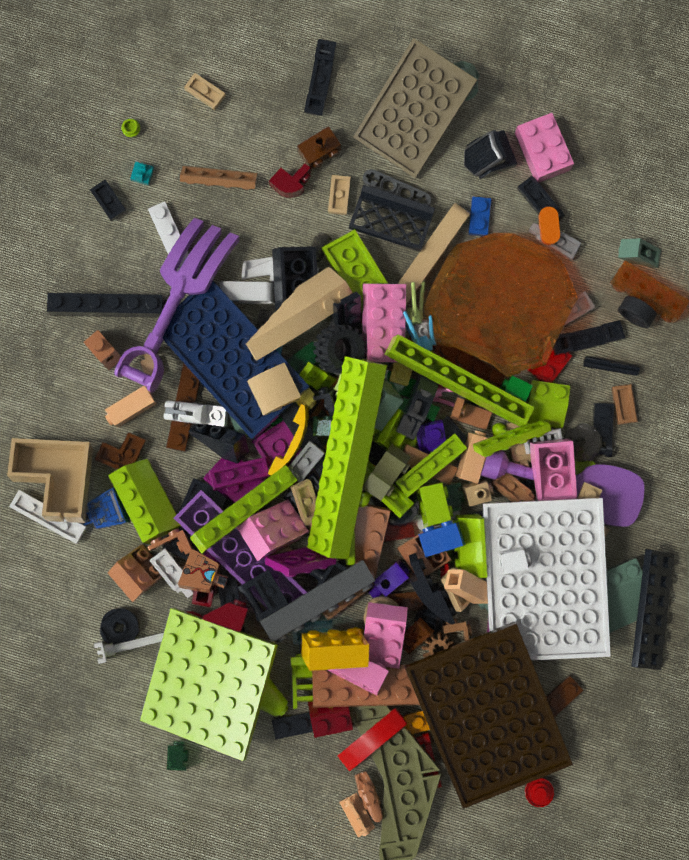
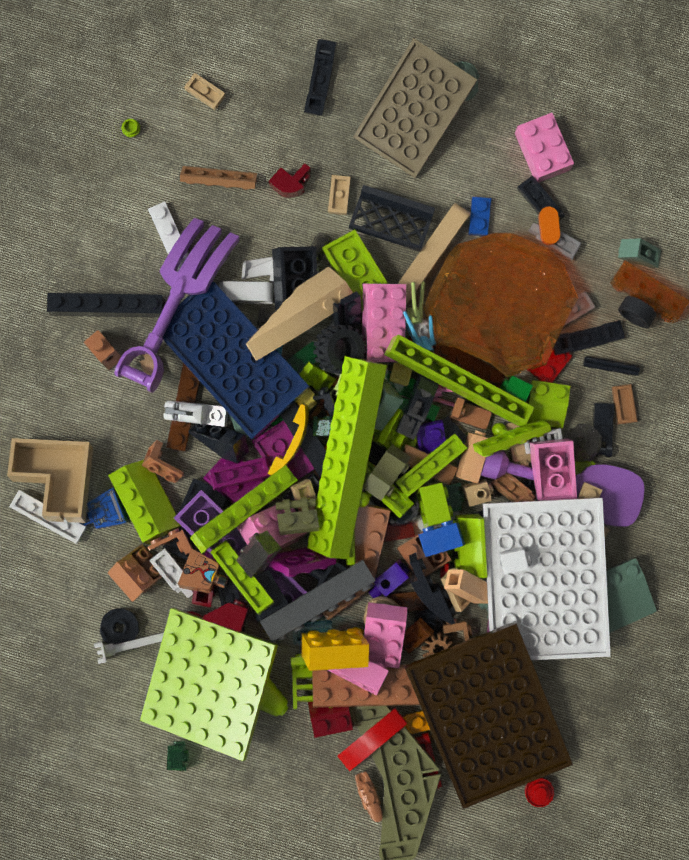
black plate [90,179,127,222] -> none
reddish brown plate [95,432,146,469] -> none
light nougat brick [105,386,157,428] -> none
teal tile [130,161,154,186] -> none
tan slope [247,363,301,416] -> none
black plate [272,712,313,740] -> none
light grey plate [288,440,326,482] -> none
reddish brown brick [297,126,341,169] -> none
light nougat hinge [339,792,375,838] -> none
dark grey beam [363,169,431,206] -> none
black piece [464,130,518,179] -> none
reddish brown plate [546,675,583,717] -> none
black plate [631,549,674,670] -> none
none -> nougat bracket [142,440,184,483]
none -> lime plate [210,540,274,615]
none -> clear smoke brick [236,531,282,578]
none -> olive plate [275,497,319,535]

